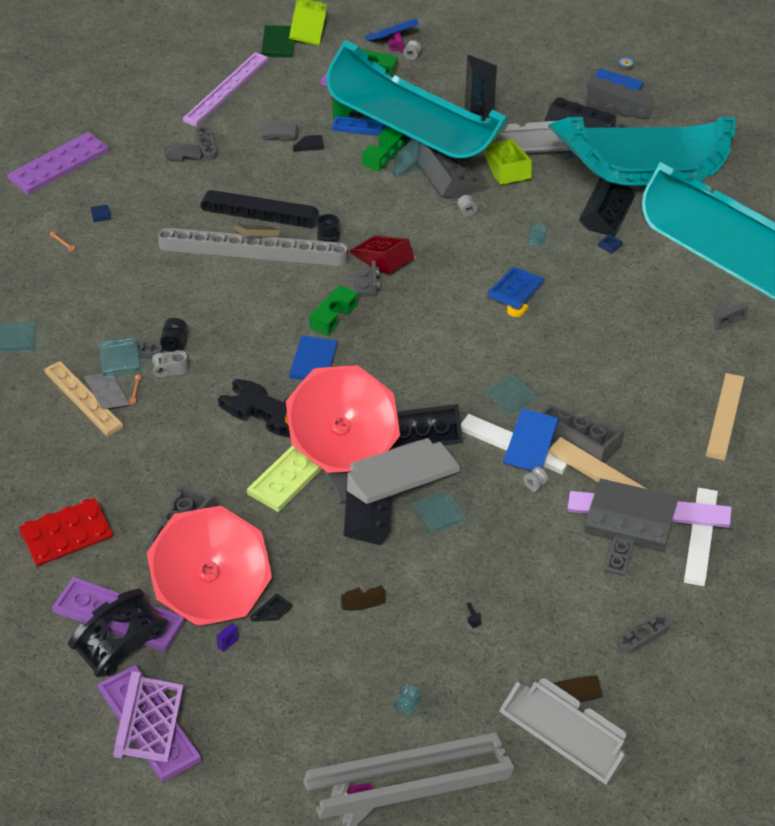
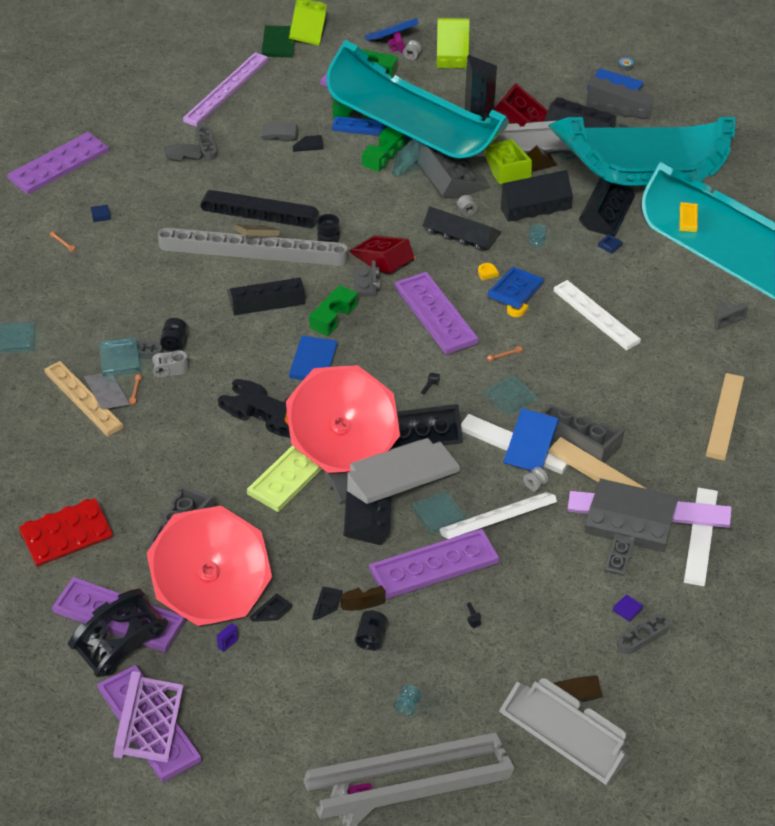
none -> black slope [227,277,305,316]
none -> black tile [313,586,343,620]
none -> black wheel [355,610,388,651]
none -> medium lavender plate [369,529,499,600]
none -> medium lavender plate [395,272,478,355]
none -> black hand [421,373,440,395]
none -> black slope [422,206,501,251]
none -> lime slope [436,18,469,68]
none -> white tile [440,492,557,539]
none -> yellow tile [478,263,499,280]
none -> nougat hinge [487,346,522,362]
none -> dark red slope [494,83,548,127]
none -> black slope [501,170,573,222]
none -> dark brown slope [527,145,557,172]
none -> white tile [554,280,641,350]
none -> dark purple tile [613,594,643,622]
none -> yellow tile [679,202,698,233]

